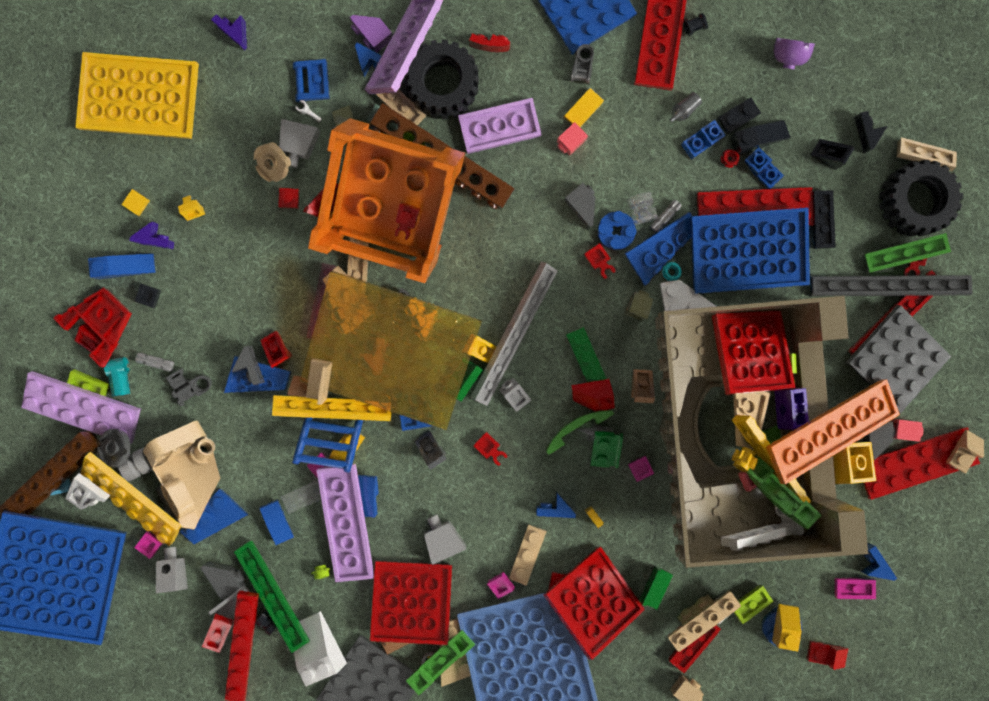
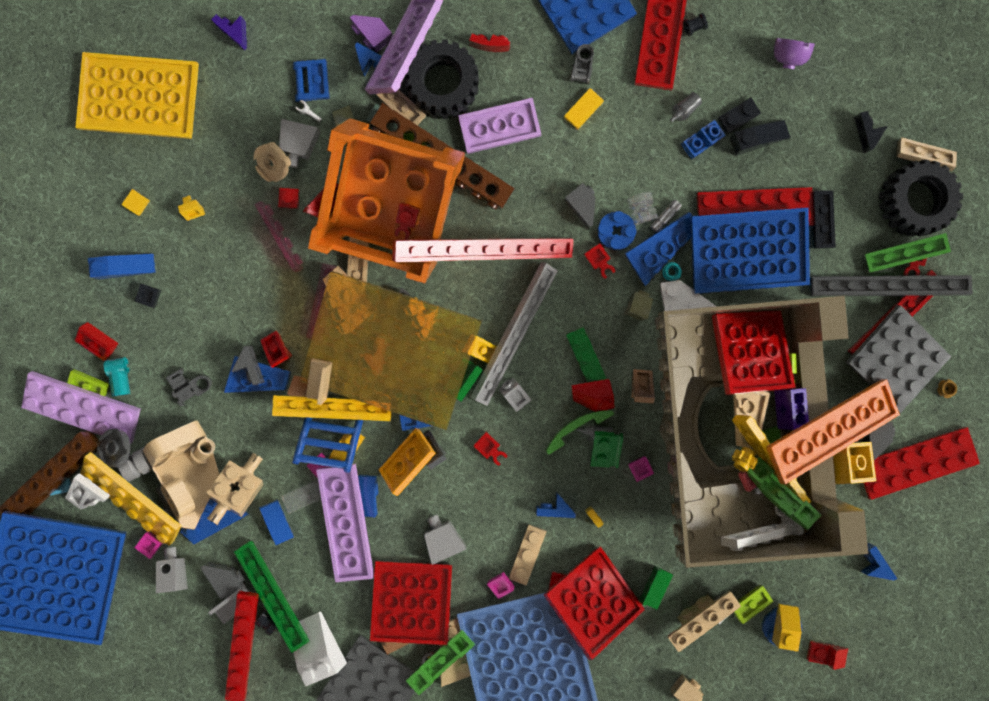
red wing [53,288,132,368] -> none
dark purple slope [129,222,175,250] -> none
light grey axle [135,353,174,371] -> none
plate [202,613,234,653] -> none
lime plate [311,565,330,580] -> none
coral brick [557,122,588,155] -> none
red plate [668,625,721,673] -> none
red plate [720,149,739,168] -> none
blue slope [745,147,784,189] -> none
black slope [811,139,854,170] -> none
dark pink plate [835,578,876,599] -> none
coral brick [891,419,923,442] -> none
tan slope [946,430,984,473] -> none
none -> tan brick [206,453,263,525]
none -> clear pink plate [254,201,303,273]
none -> light orange plate [379,428,436,496]
none -> plate [392,238,574,262]
none -> pearl gold plate [937,379,957,398]

